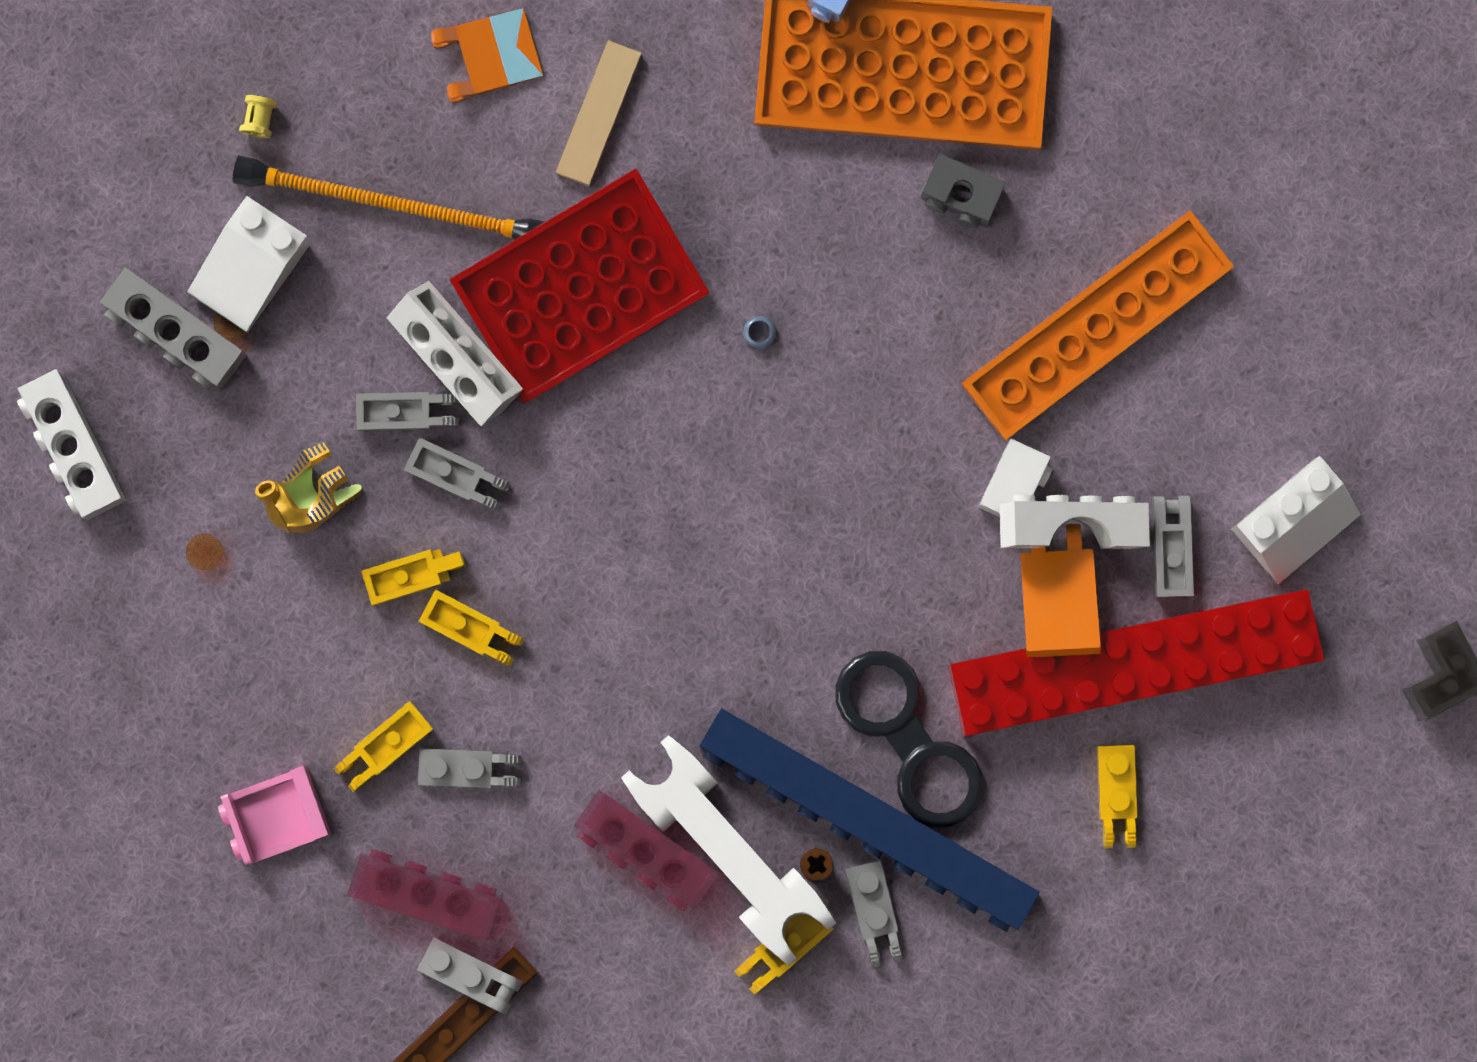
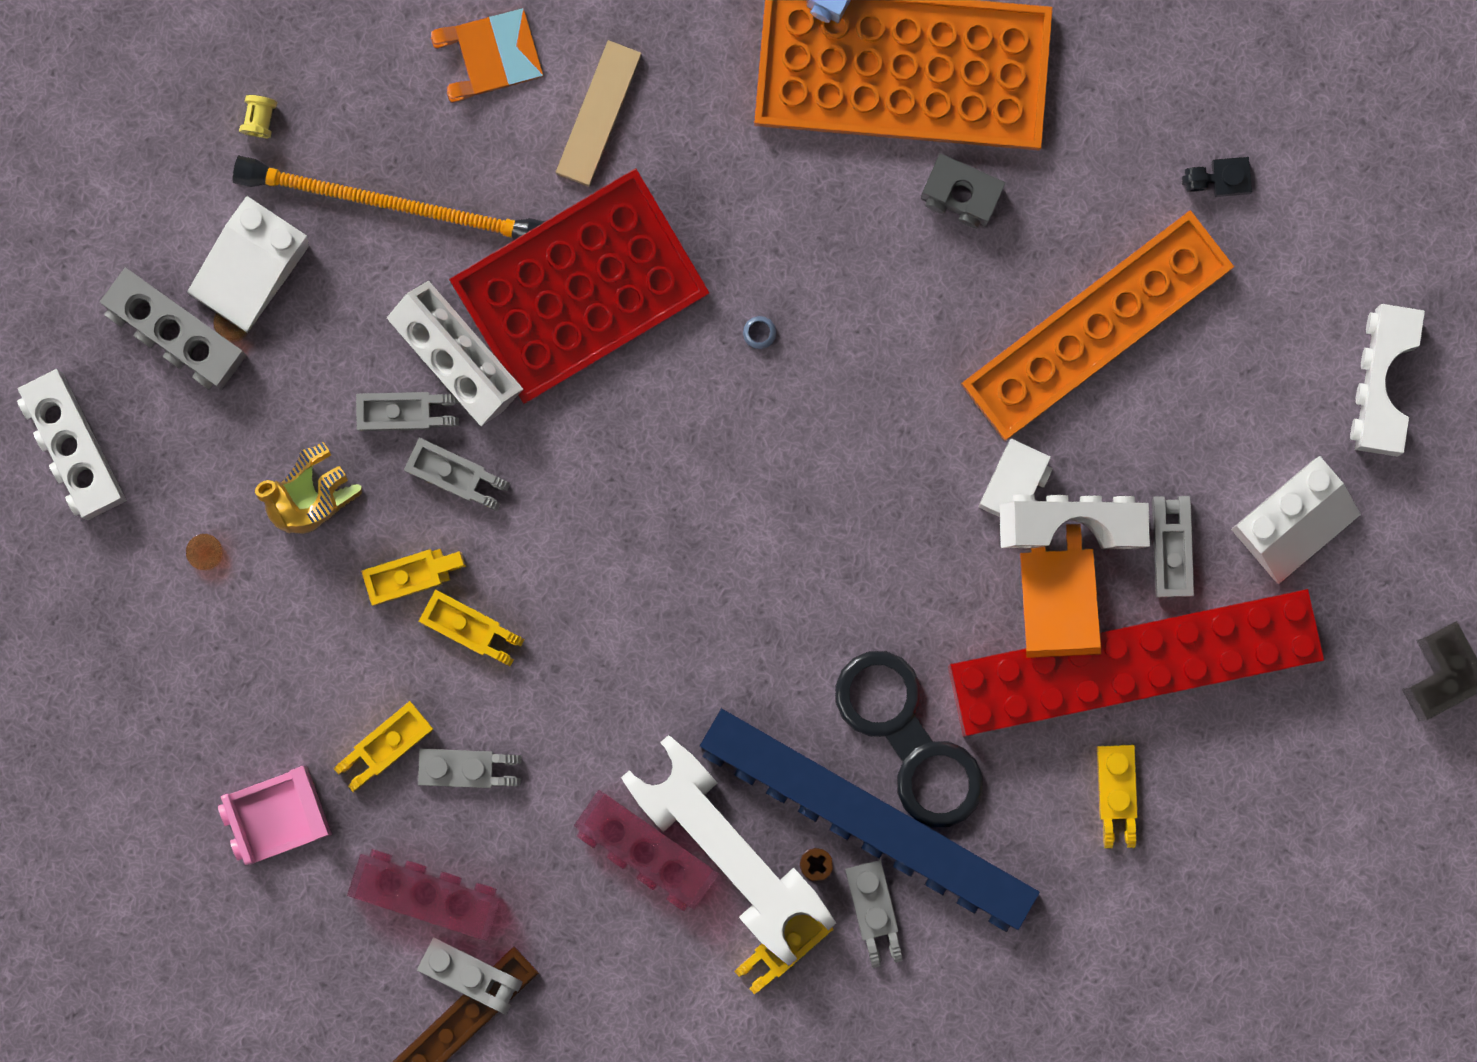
none -> black plate [1182,157,1252,197]
none -> white arch [1350,304,1425,457]

